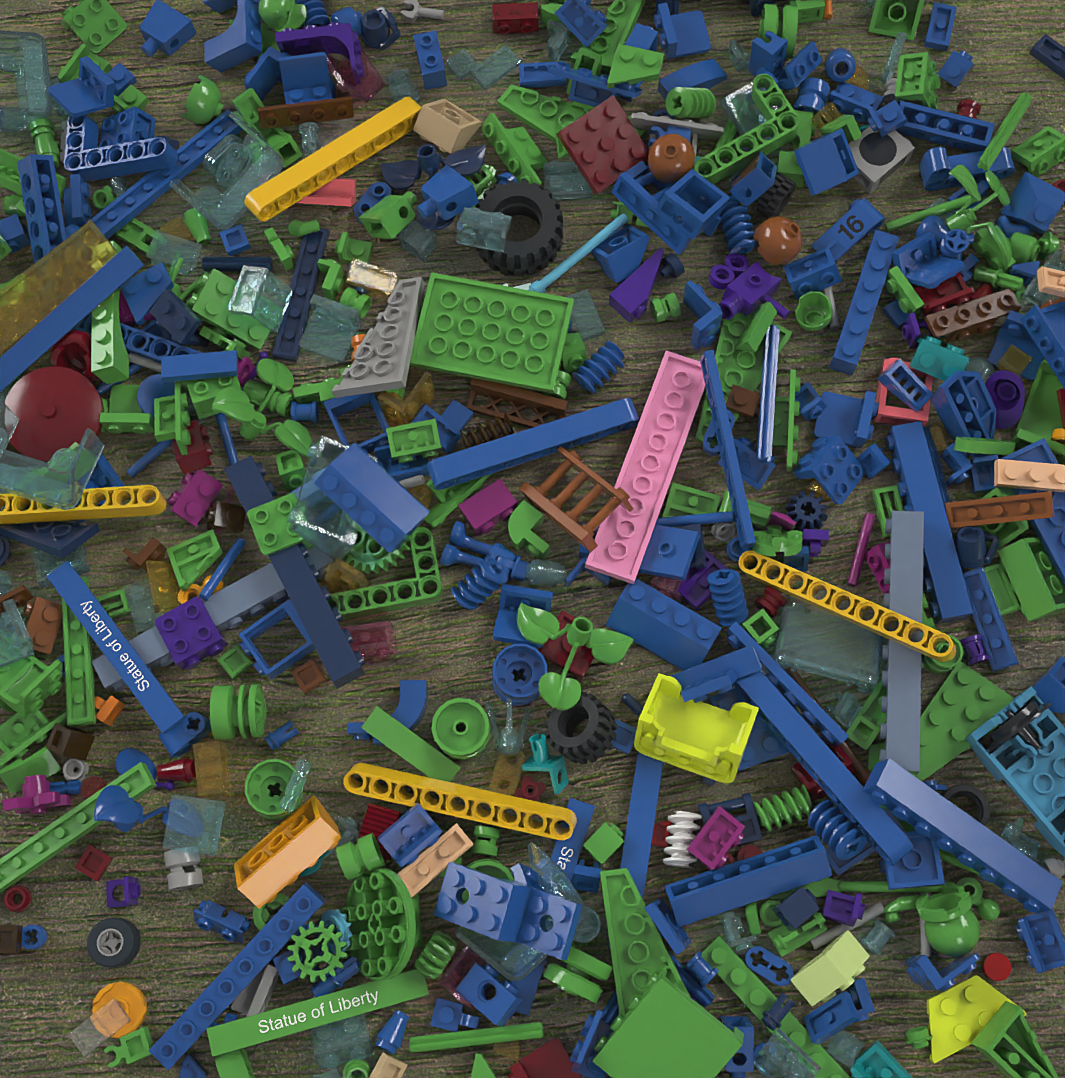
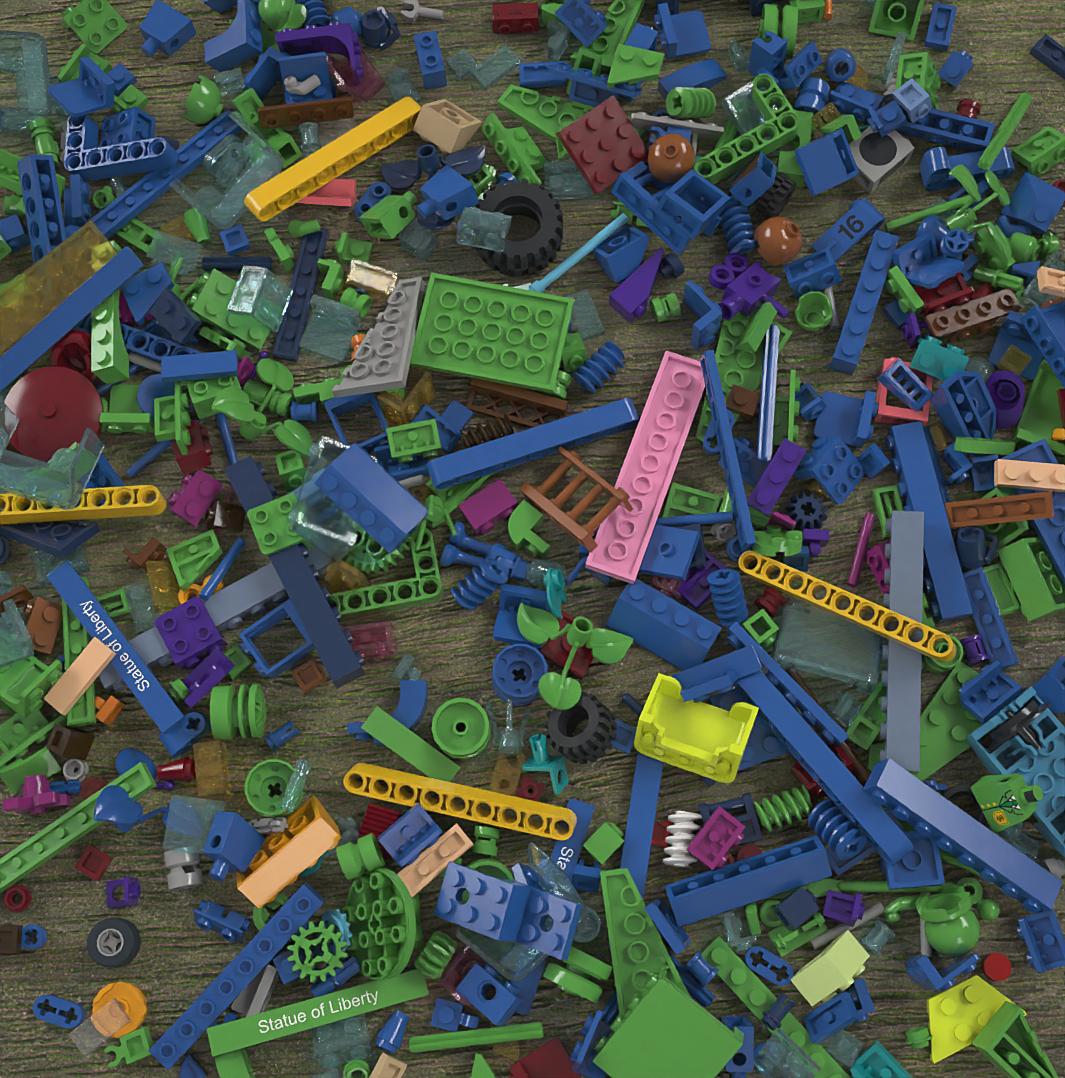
none -> blue beam [33,995,86,1028]
none -> light nougat tile [43,637,116,715]
none -> bright green plate [168,678,190,702]
none -> dark purple bracket [182,648,235,708]
none -> blue torso [203,811,266,881]
none -> clear light blue bracket [214,68,246,96]
none -> light grey axle [248,817,288,835]
none -> light grey arm [284,74,321,95]
none -> clear light blue tile [392,653,422,682]
none -> bright green plant [415,495,457,551]
none -> teal plate [544,568,567,619]
none -> dark purple plate [747,438,807,517]
none -> medium blue bracket [892,78,932,123]
none -> blue bracket [959,660,1022,724]
none -> bright green torso [971,773,1043,833]

